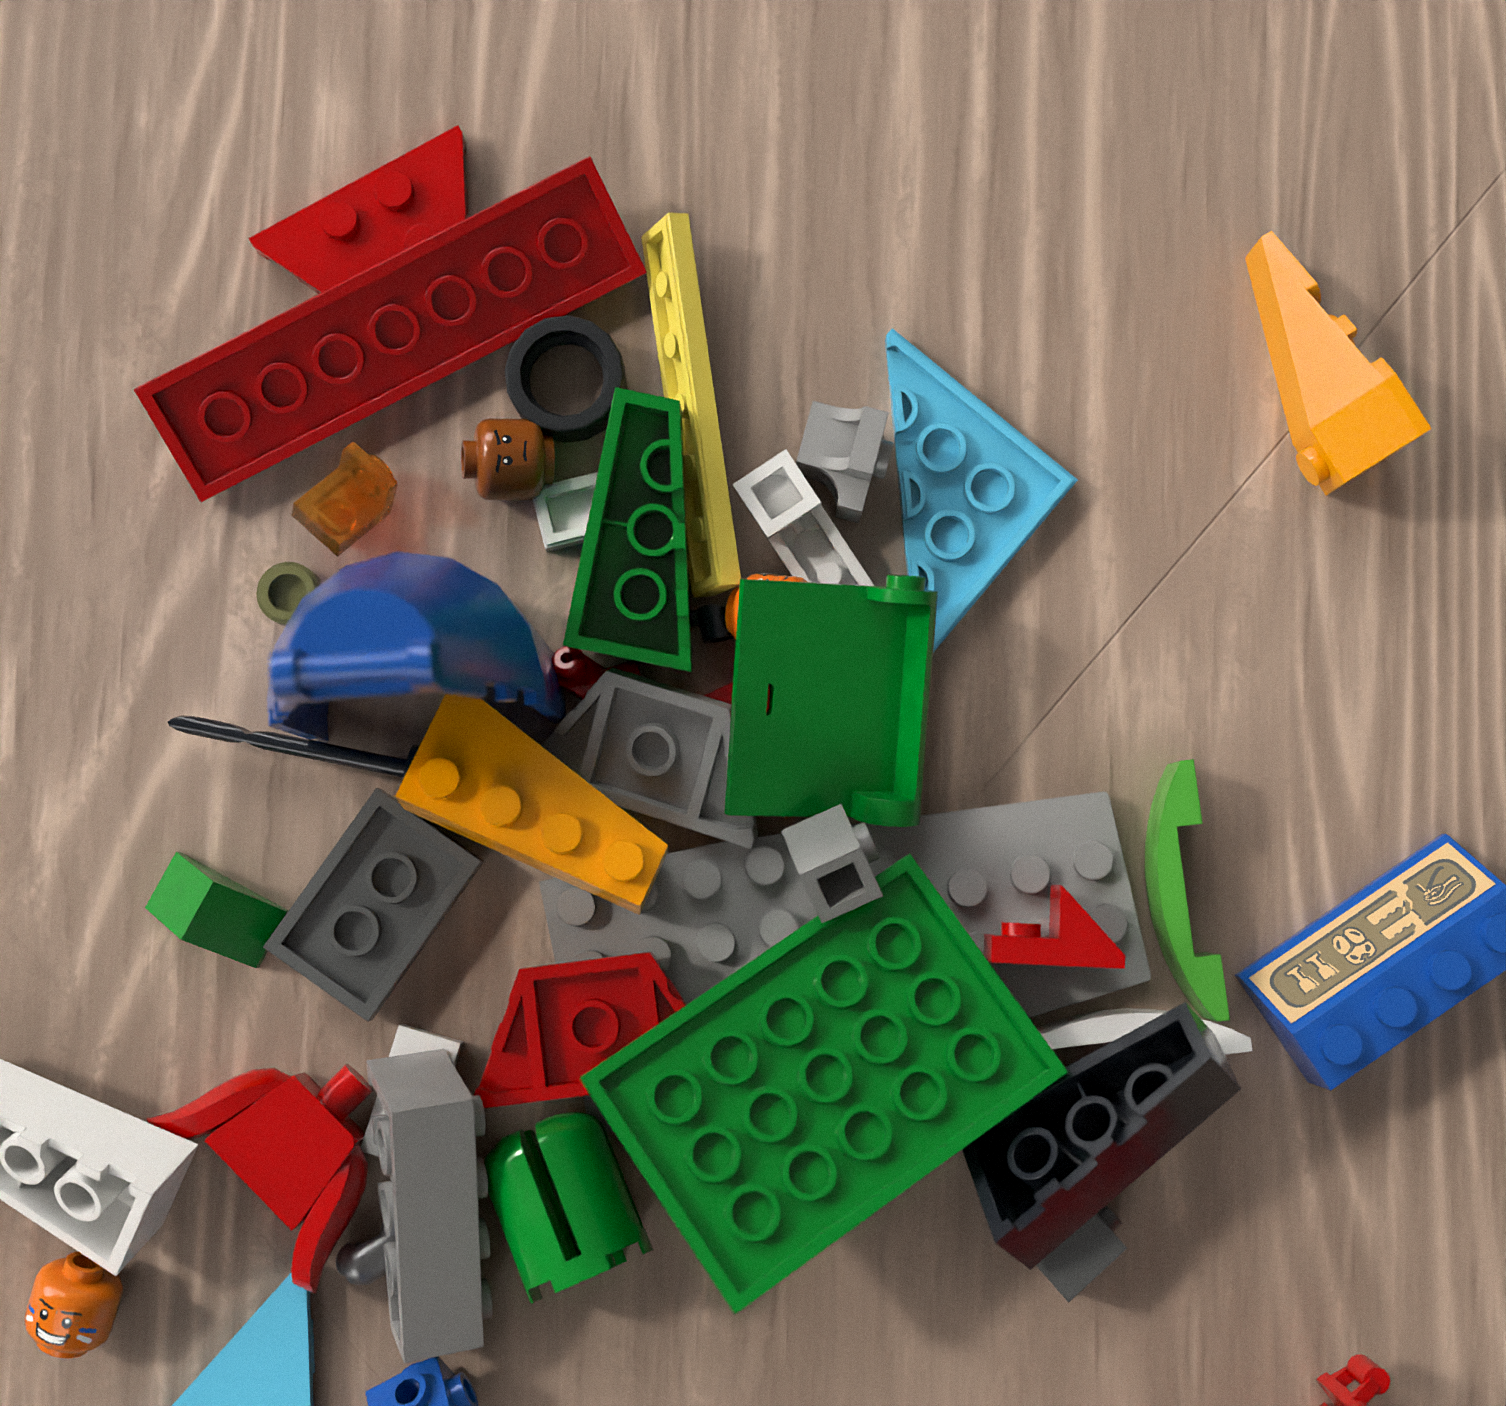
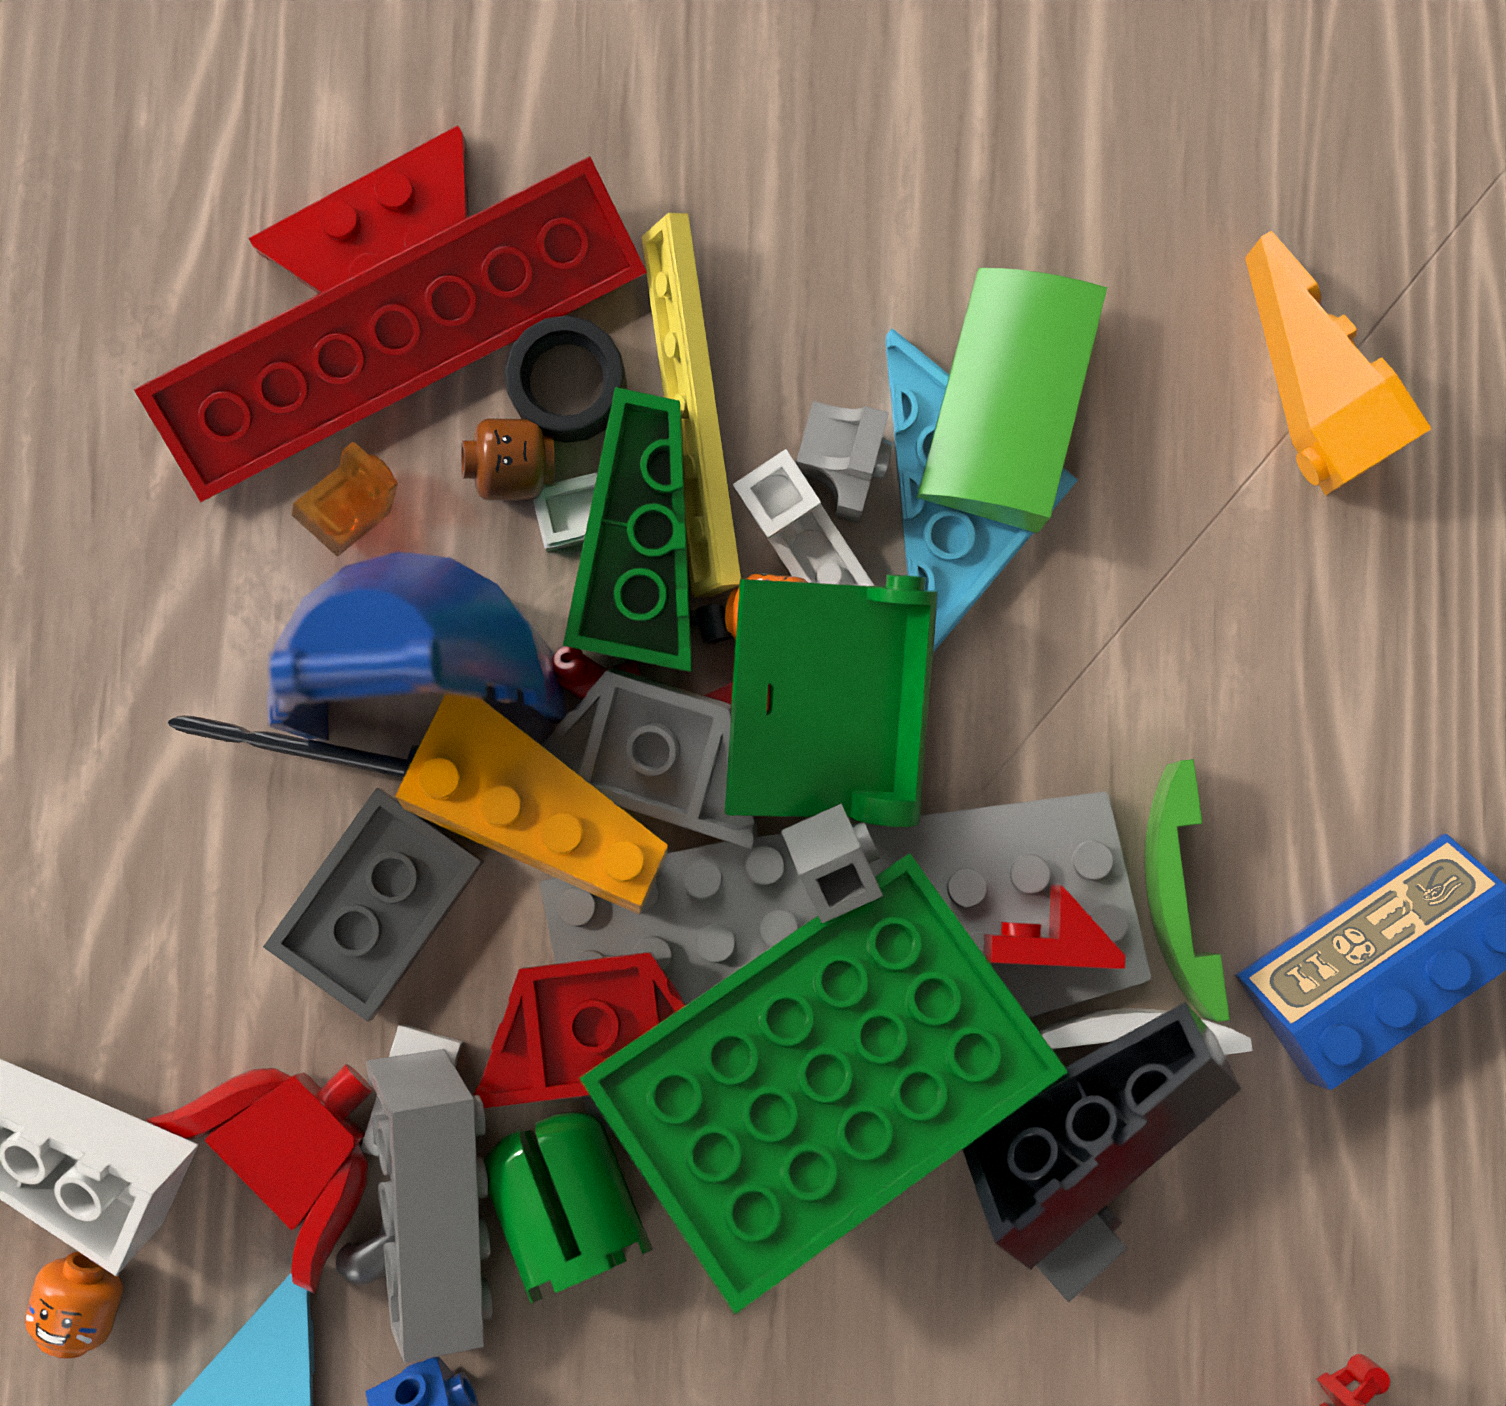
green slope [145,852,289,968] -> none
olive tile [256,562,322,626] -> none
none -> bright green slope [916,268,1107,533]

